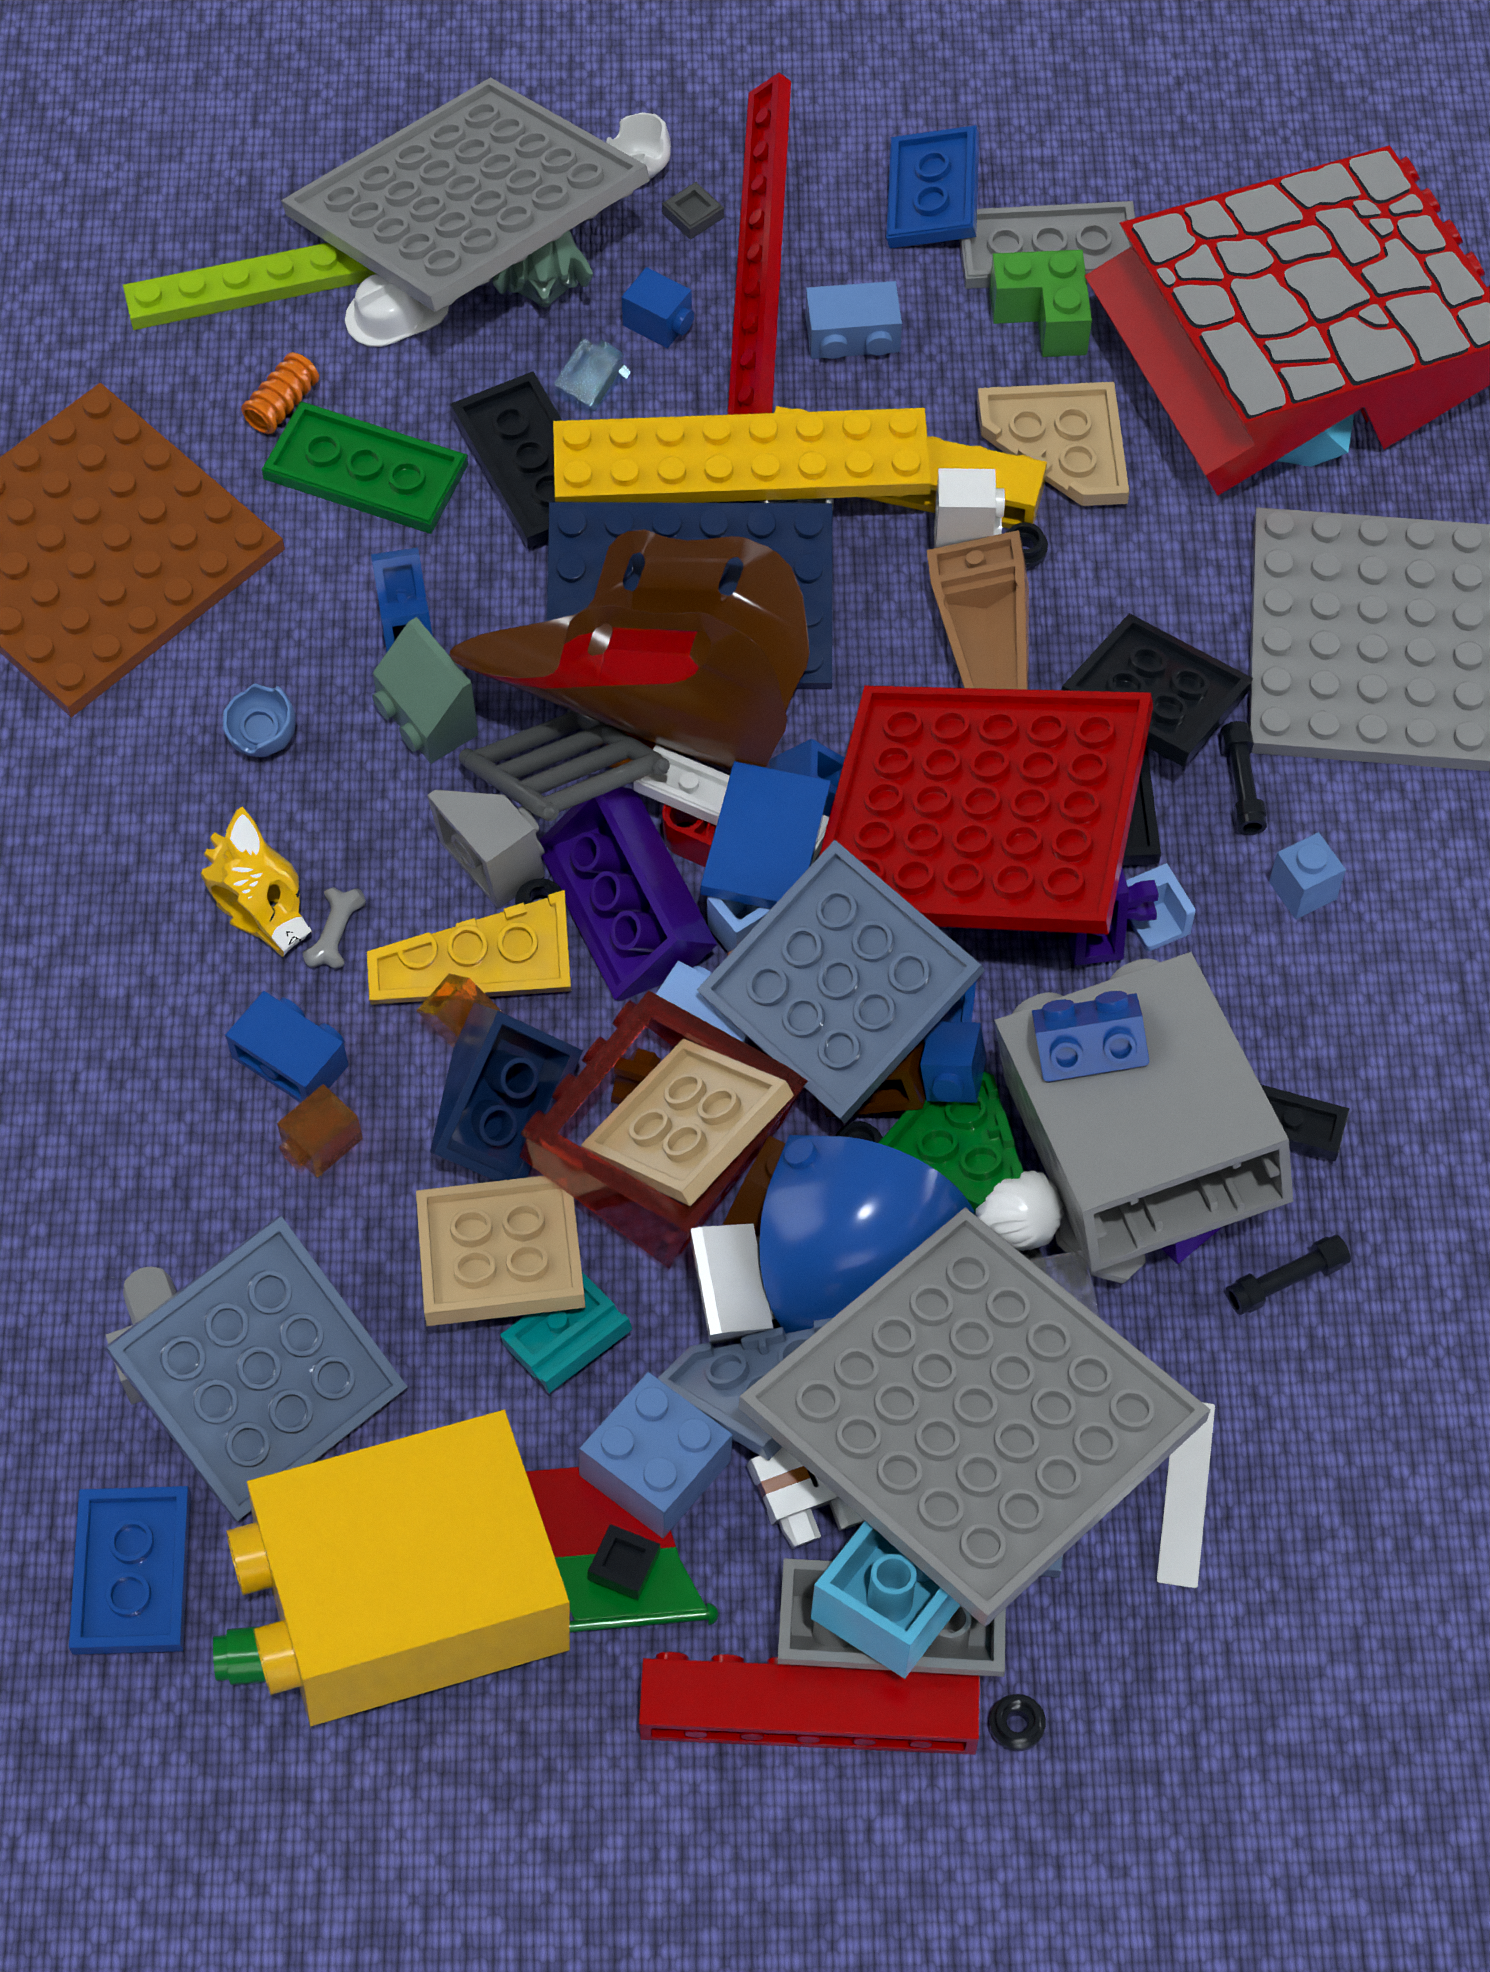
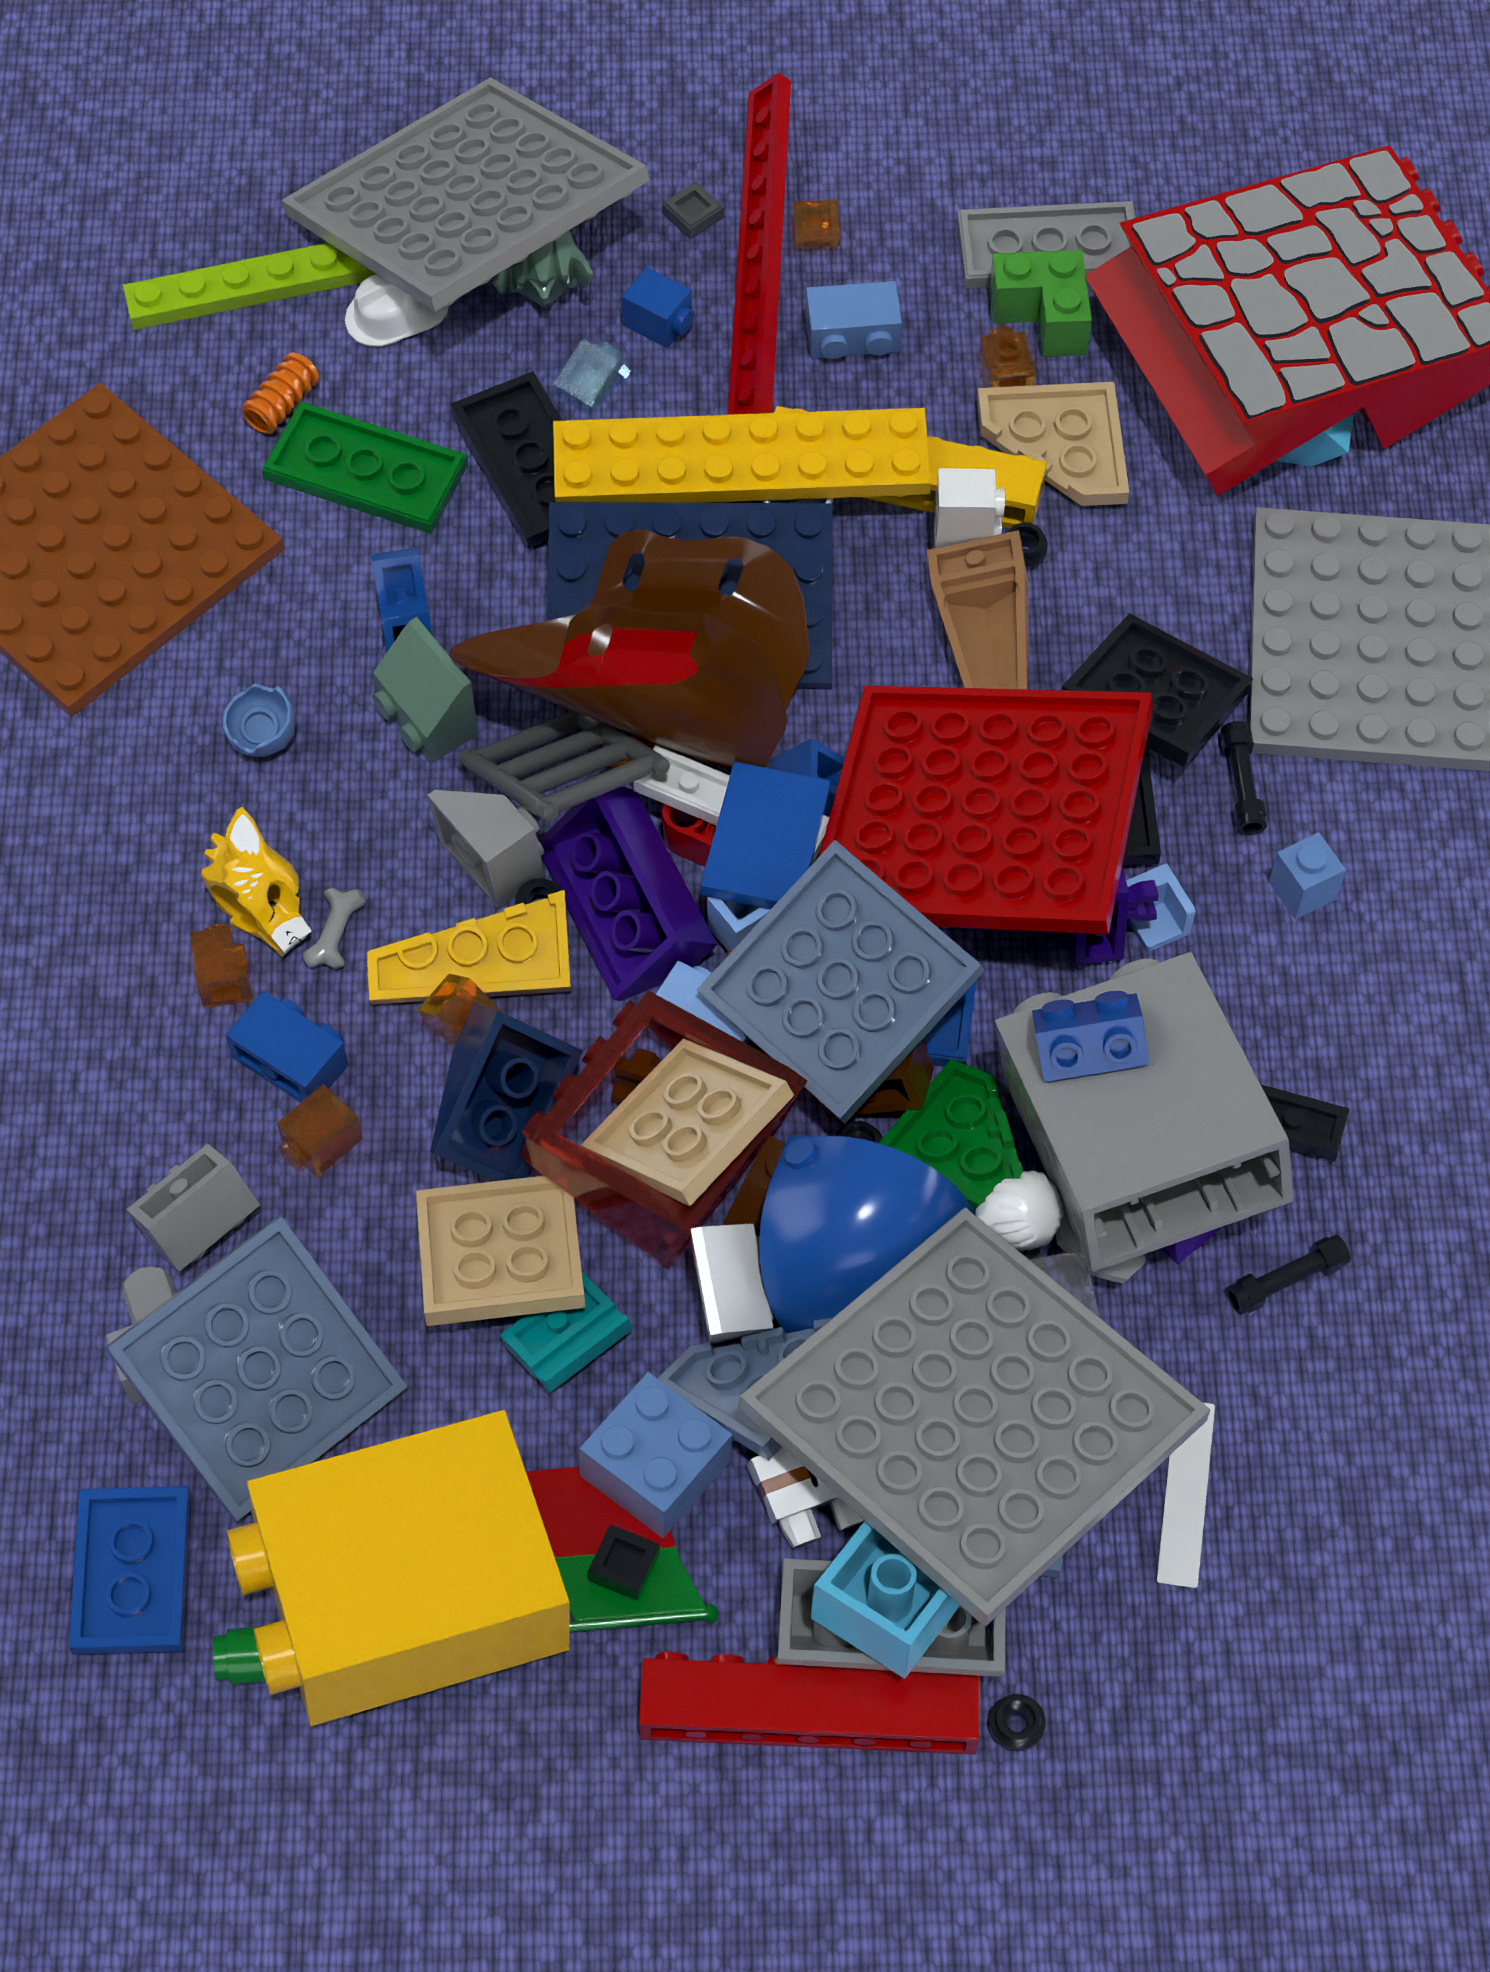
white hair [606,112,671,179] -> none
blue tile [886,125,979,248] -> none
blue brick [920,1021,987,1103] -> none
none -> light grey brick [126,1143,260,1272]
none -> clear orange brick [190,924,253,1008]
none -> clear orange plate [793,200,840,248]
none -> clear orange brick [979,326,1036,388]

